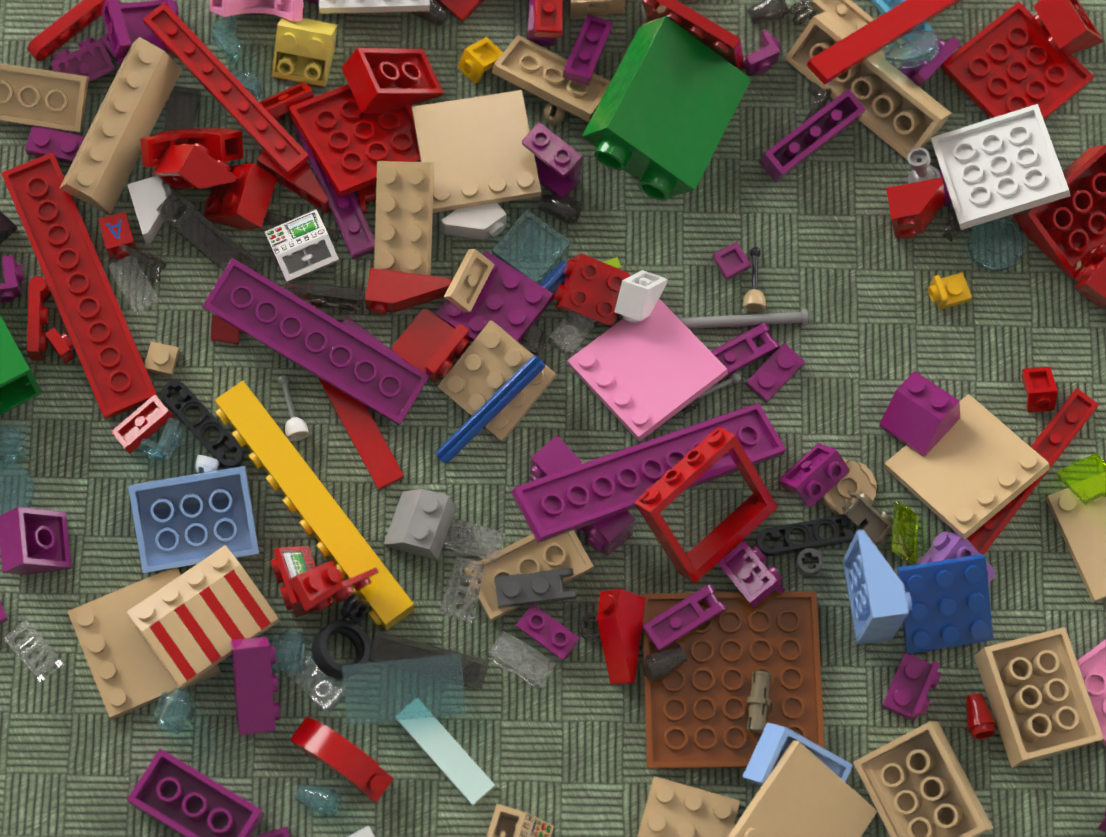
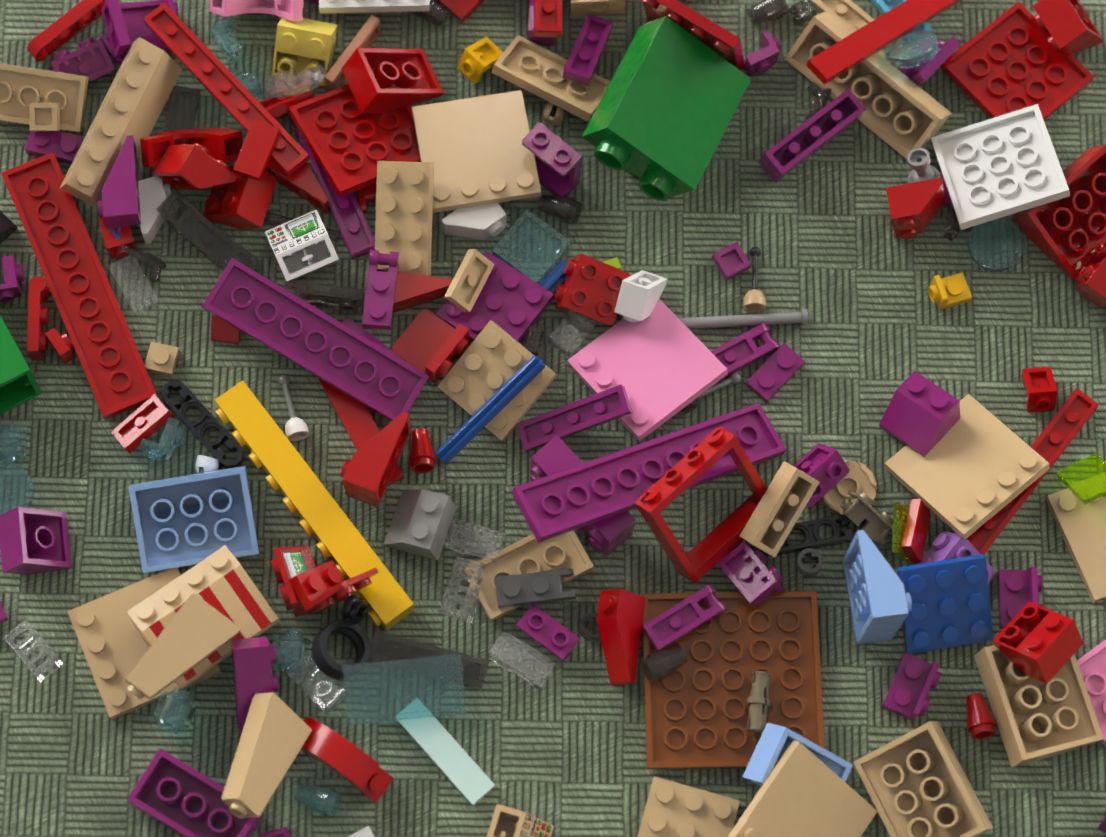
none -> tan plate [29,102,60,131]
none -> magenta slope [98,135,141,227]
none -> tan slope [126,592,241,700]
none -> tan slope [221,692,312,819]
none -> red tile [233,120,280,181]
none -> clear slope [265,65,327,98]
none -> nougat tile [325,15,381,91]
none -> red slope [340,412,411,508]
none -> magenta plate [362,250,399,330]
none -> red cone [408,428,437,473]
none -> magenta plate [517,384,633,452]
none -> tan brick [740,461,820,557]
none -> red tile [901,499,931,563]
none -> red slope [992,601,1084,684]
none -> magenta bracket [997,567,1043,629]

